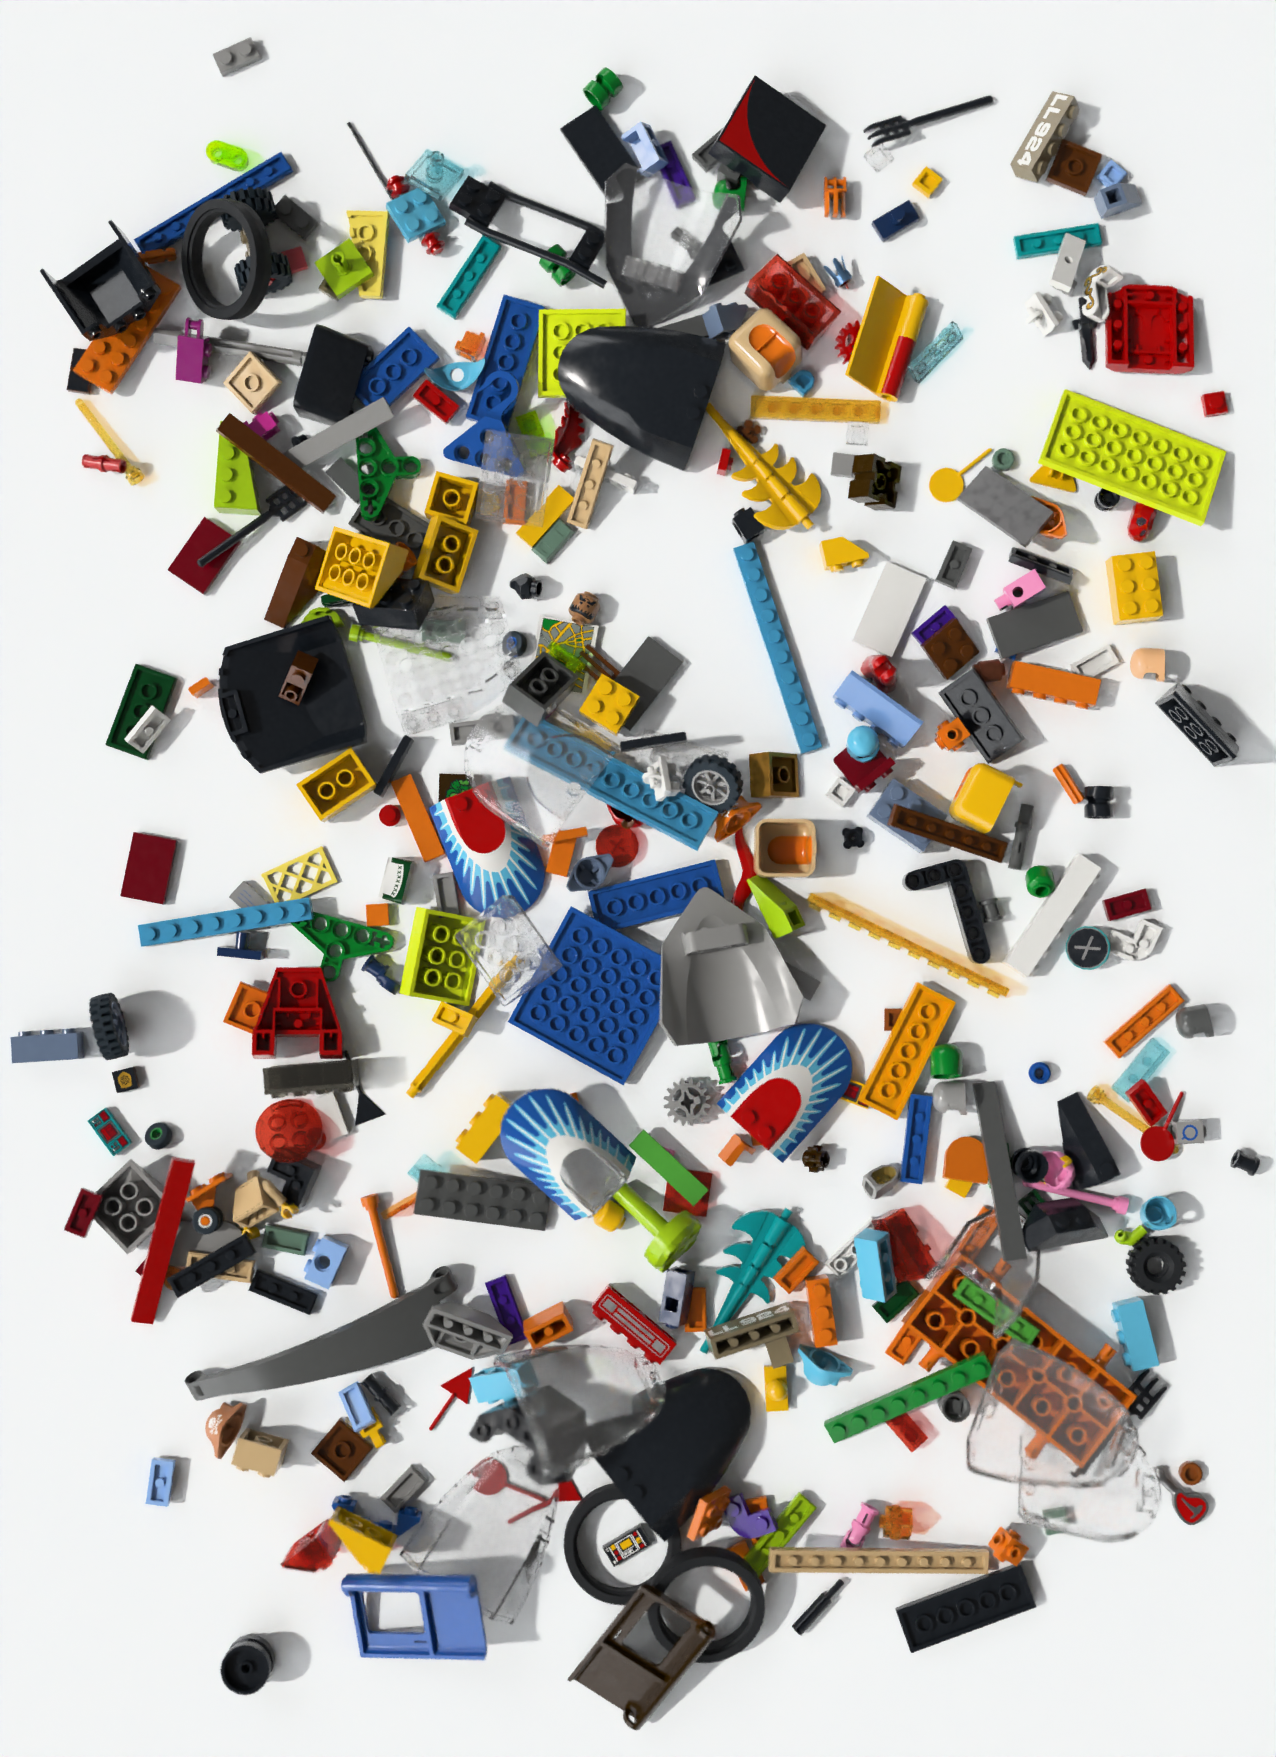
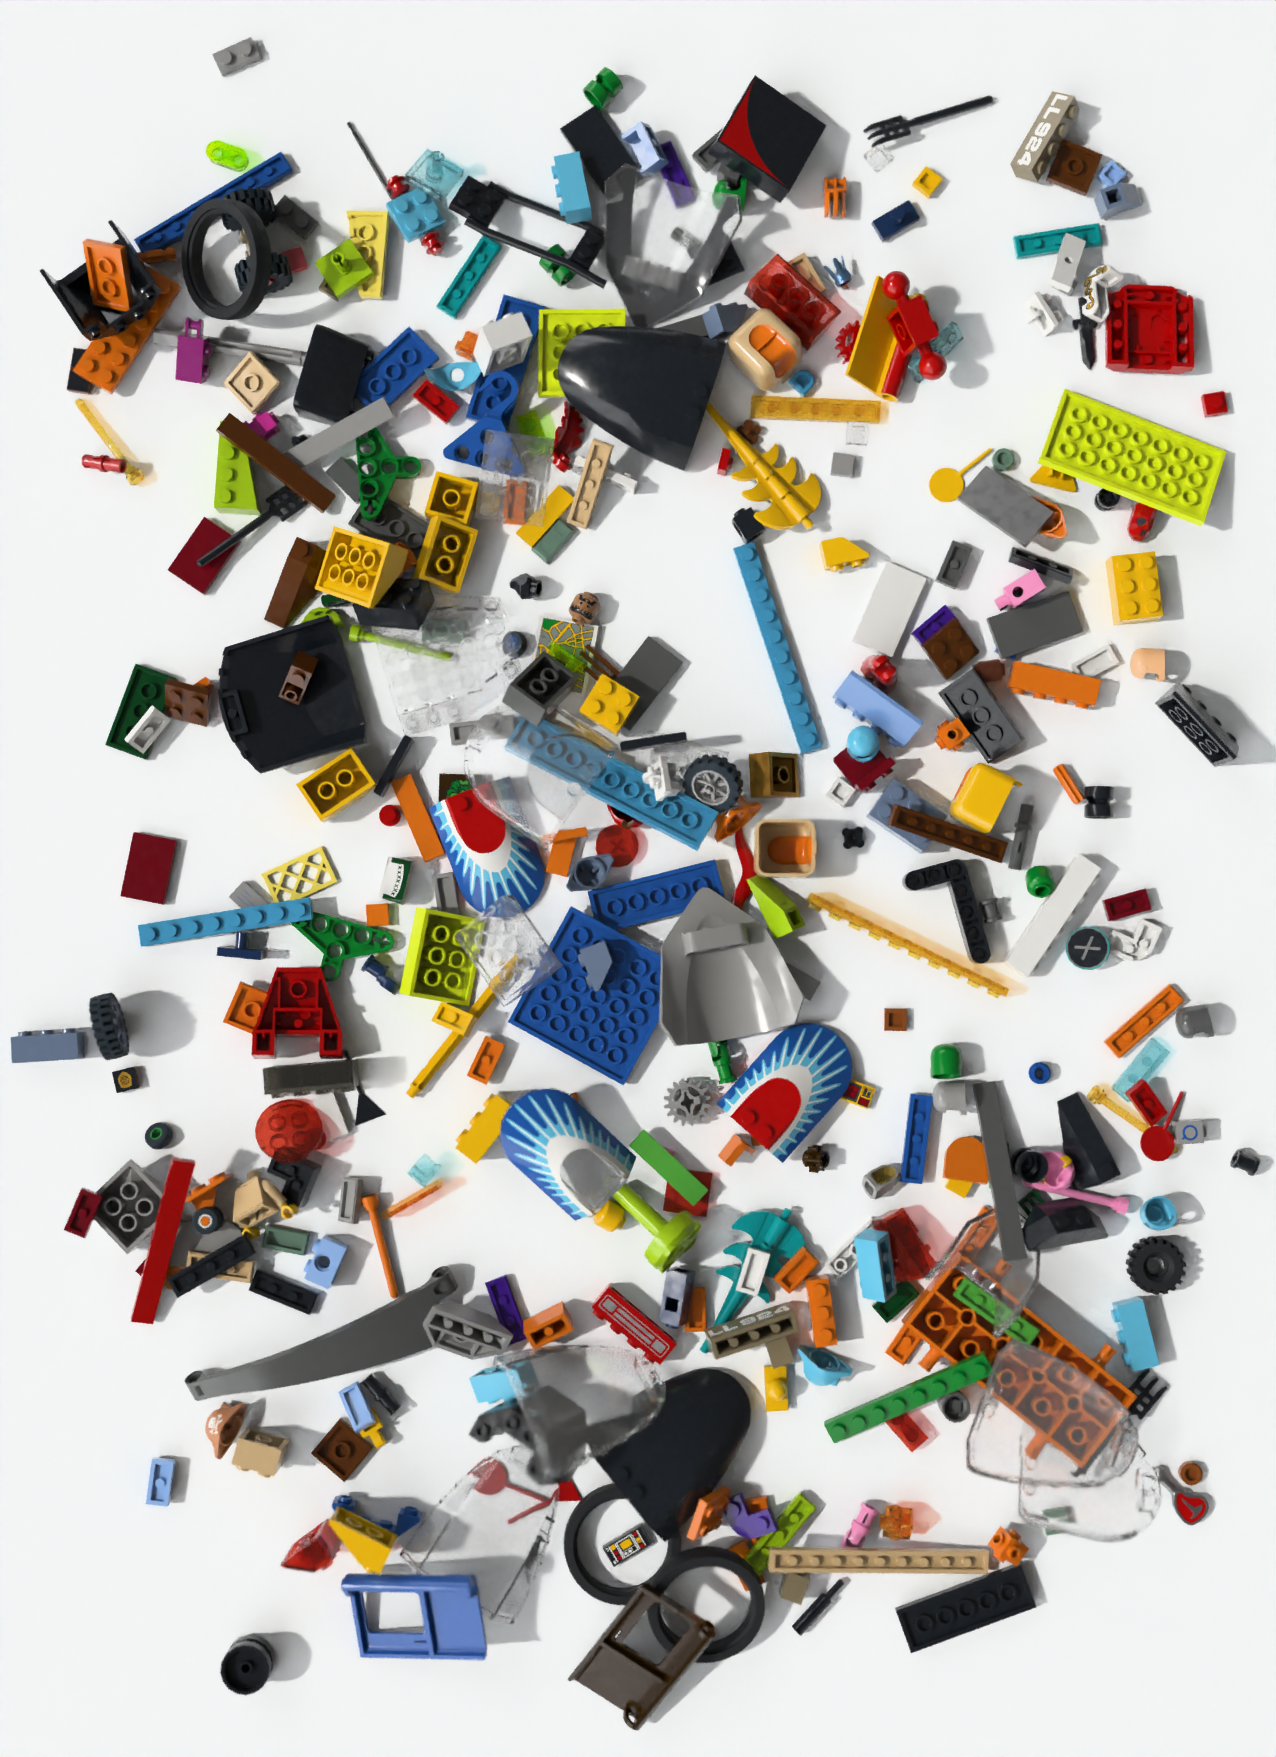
tile [87,1107,133,1156] -> none
light grey tile [380,1464,428,1514] -> none
dark grey plate [413,1169,550,1231] -> none
red piece [429,1367,473,1431] -> none
dark brown brick [848,453,902,510] -> none
light orange plate [857,982,956,1120] -> none
lime arm [1114,1225,1148,1246] -> none
none -> orange plate [82,238,134,312]
none -> reddish brown plate [165,679,211,727]
none -> light grey tile [338,1176,363,1224]
none -> orange plate [466,1035,506,1085]
none -> white brick [473,312,532,377]
none -> medium azure brick [551,151,592,224]
none -> sand blue slope [578,940,613,992]
none -> white tile [736,1246,770,1297]
none -> dark tan brick [778,1573,810,1605]
none -> red brick [882,271,947,380]

